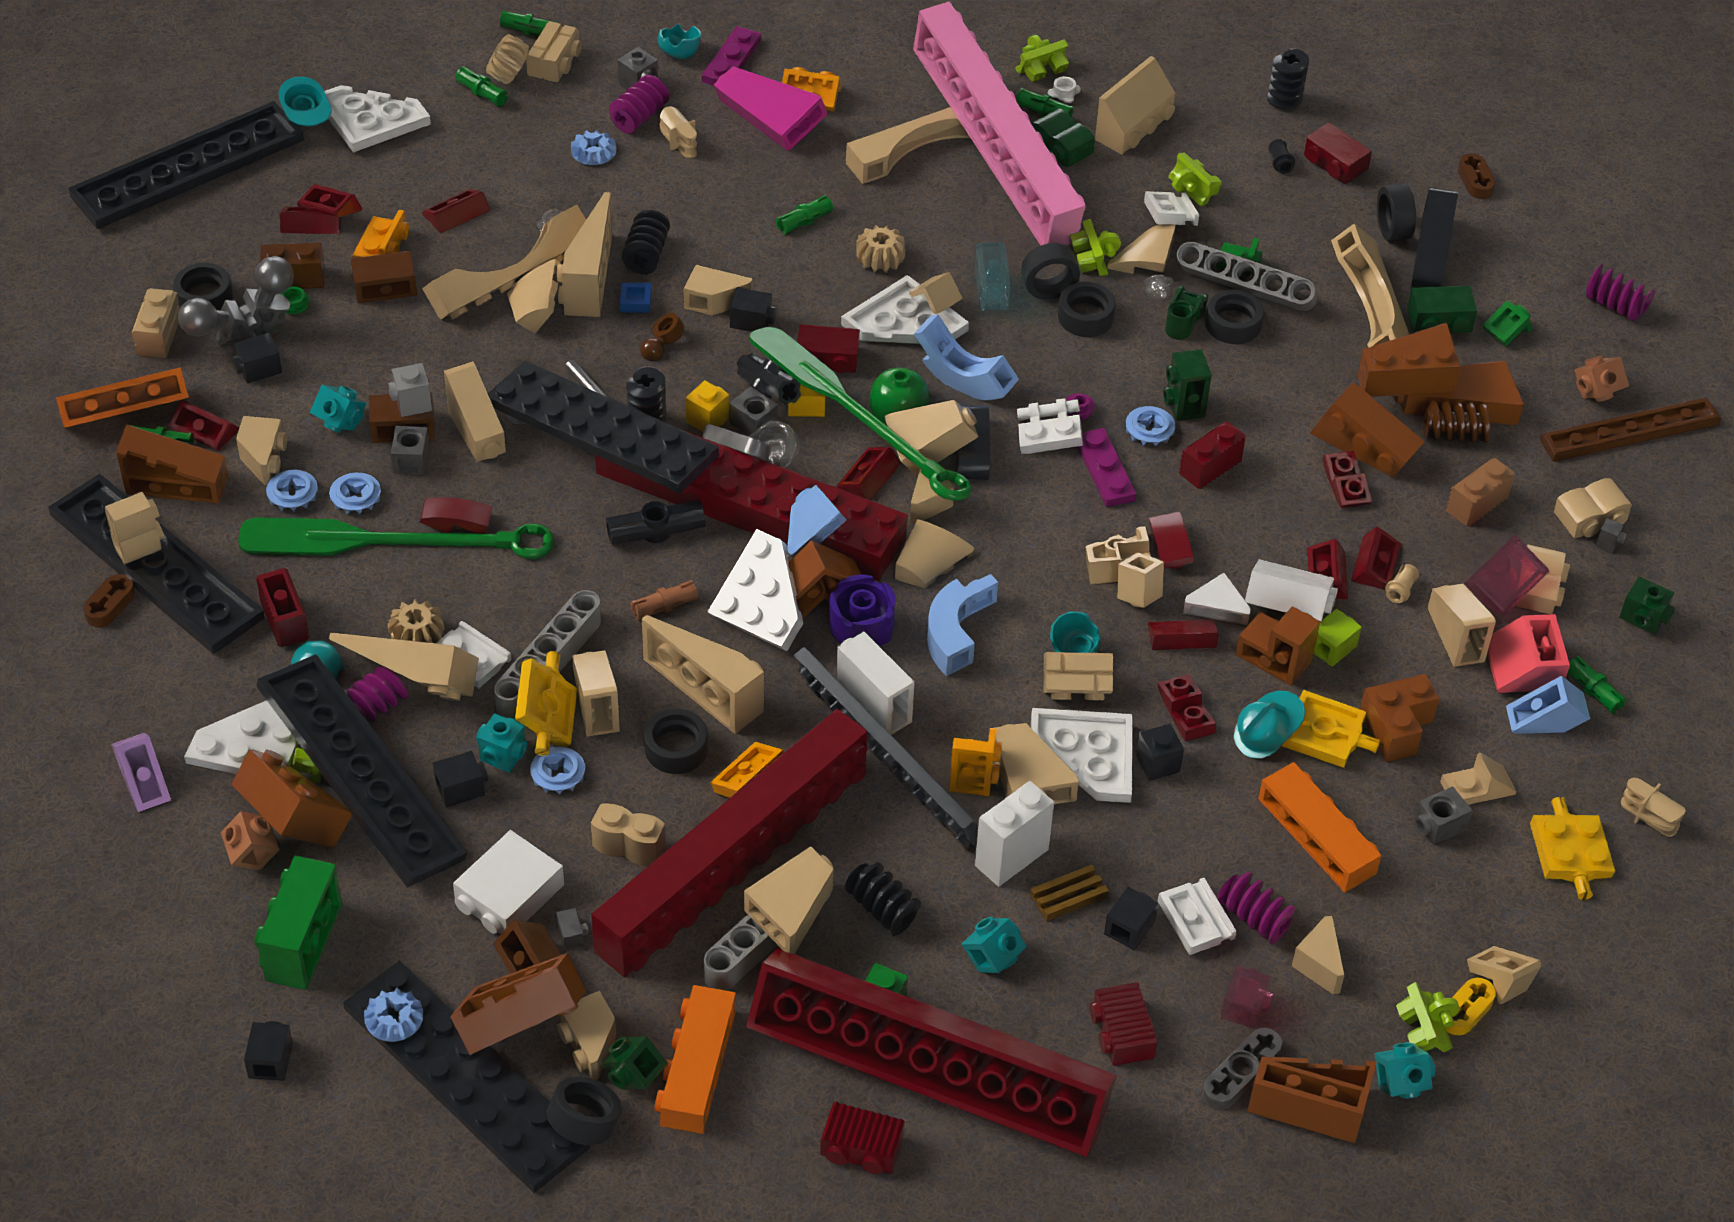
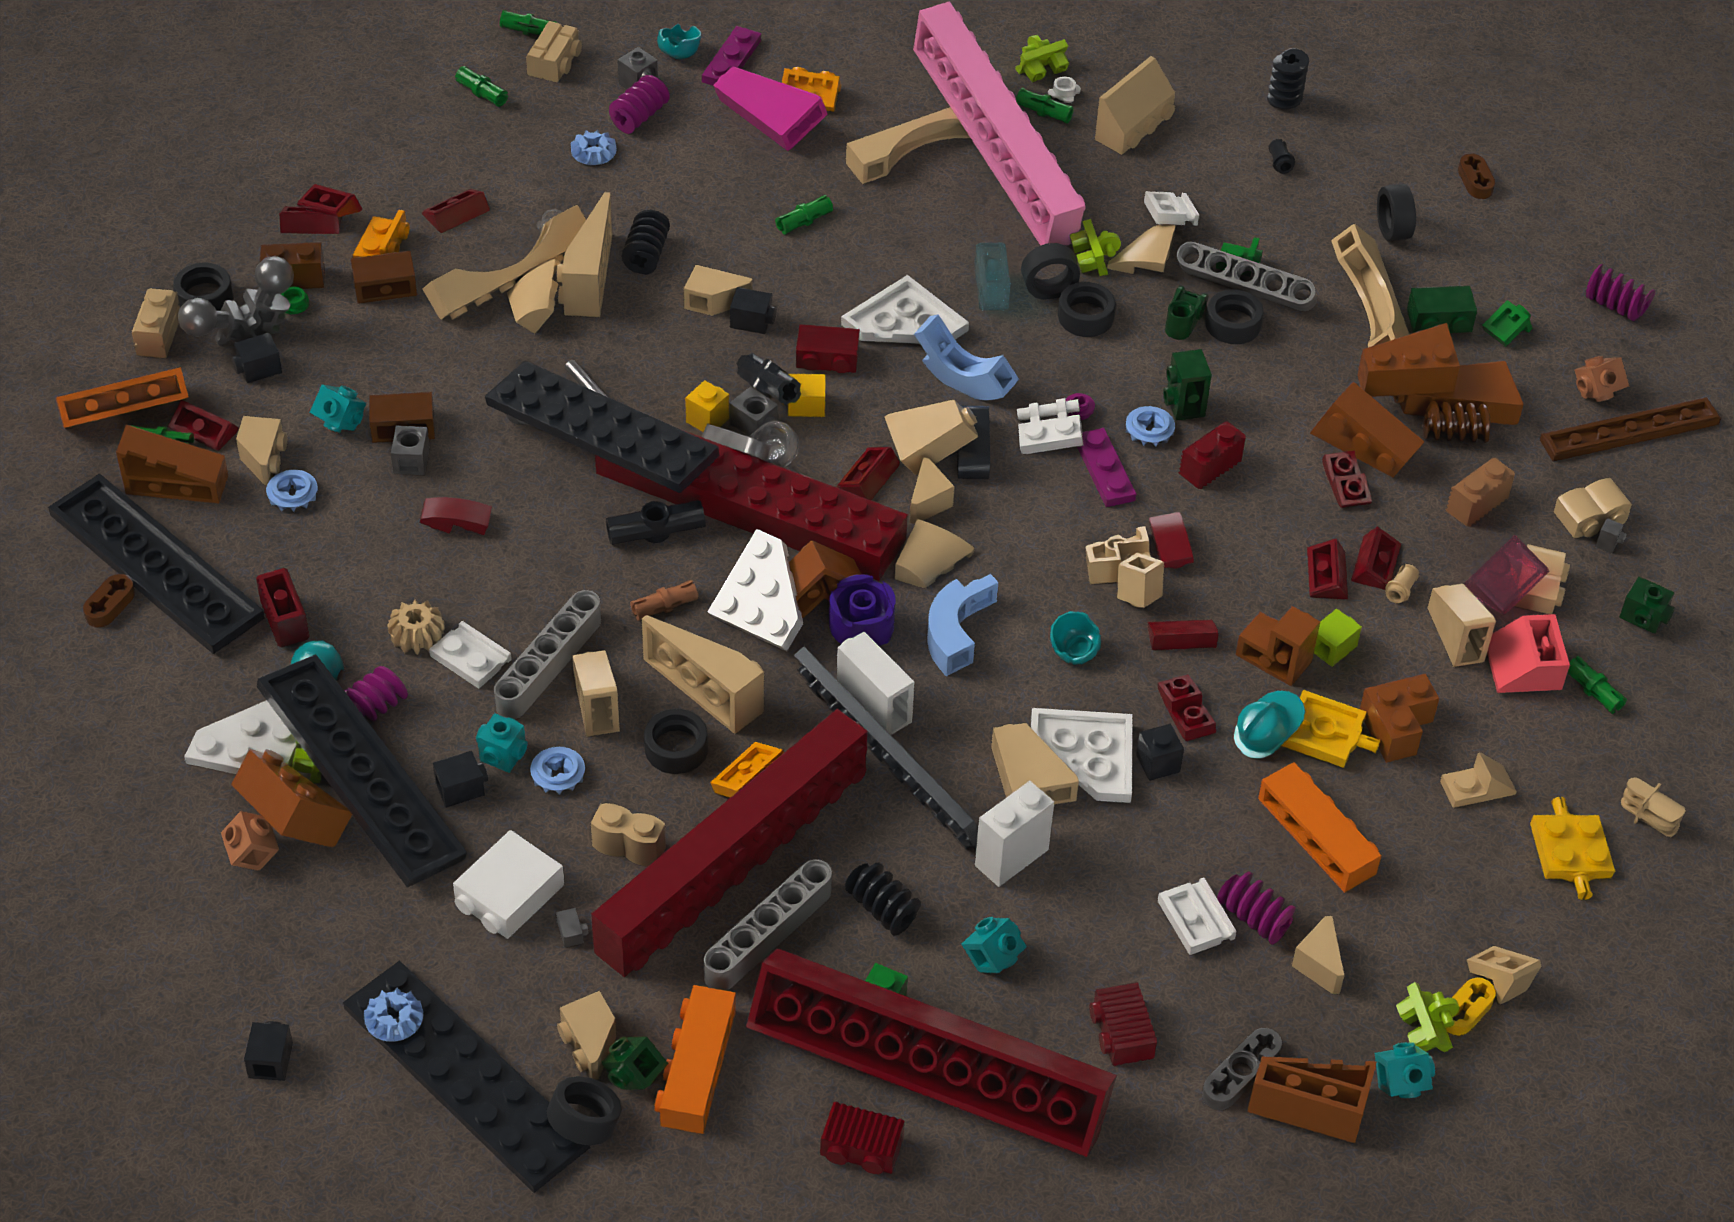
black plate [68,101,304,229] -> none
tan brick [105,492,164,565] -> none
lavender slope [111,733,171,812] -> none
green piece [238,517,554,560] -> none
green brick [254,856,342,990] -> none
teal piece [278,76,332,126] -> none
white plate [324,85,431,152] -> none
light blue gear [329,472,381,514] -> none
tan slope [329,633,479,701] -> none
light grey brick [388,363,432,417] -> none
tan slope [444,361,506,462] -> none
dark orange wedge [450,953,586,1055] -> none
tan gear [486,34,529,84] -> none
reddish brown brick [493,919,562,974] -> none
yellow plate [515,651,577,756] -> none
blue plate [620,283,651,313] -> none
black piece [626,367,667,423] -> none
reddish brown plate [640,313,685,361] -> none
tan arm [660,106,697,159] -> none
tan slope [744,846,834,954] -> none
green piece [749,327,972,501] -> none
light blue slope [787,485,846,557] -> none
tan gear [856,225,906,273] -> none
green cylinder [869,367,930,423] -> none
tan panel [909,272,963,314] -> none
light orange bracket [949,728,1002,796] -> none
pearl gold tile [1030,865,1109,922] -> none
dark green brick [1031,108,1095,167] -> none
tan brick [1043,652,1113,700] -> none
black brick [1104,887,1158,950] -> none
clear plate [1142,275,1173,300] -> none
lime hips [1168,152,1222,206] -> none
white slope [1184,573,1251,625] -> none
clear pink brick [1220,966,1274,1029] -> none
white brick [1245,559,1338,621] -> none
dark red brick [1304,122,1372,184] -> none
black beam [1410,187,1458,289] -> none
flat silver brick [1414,786,1473,845] -> none
light blue slope [1506,676,1590,734] -> none

